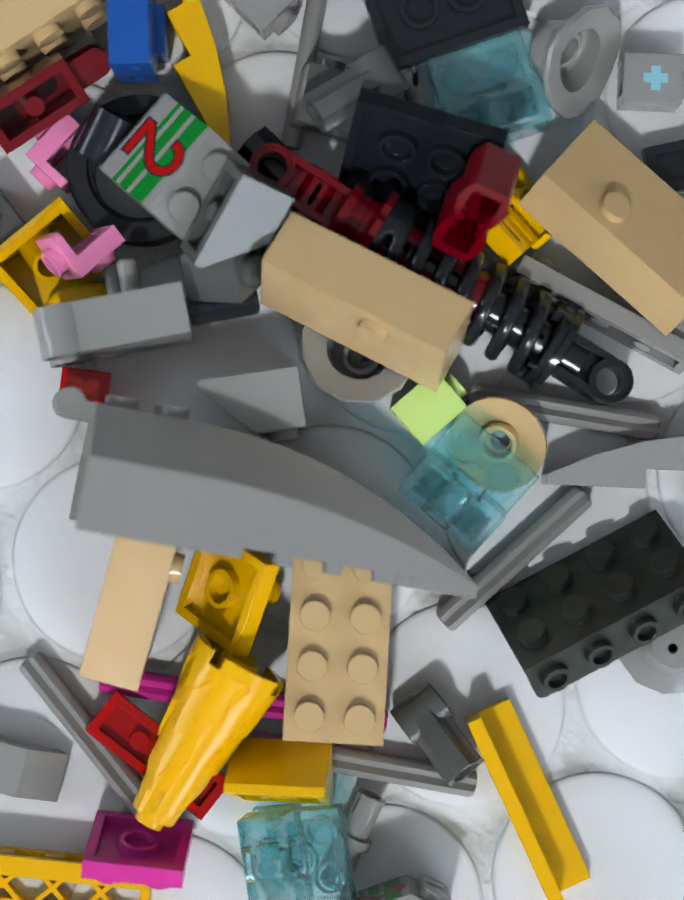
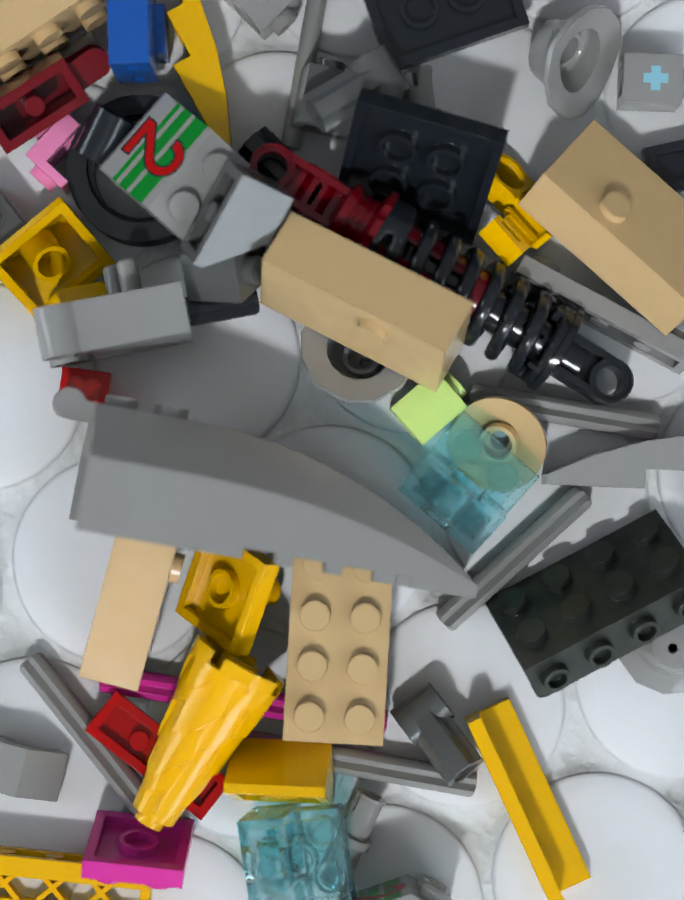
bright pink bracket [36,224,125,280] -> none
light grey slope [197,366,308,443] -> none
clear light blue brick [426,30,553,144] -> none
dark red brick [432,142,521,262] -> none

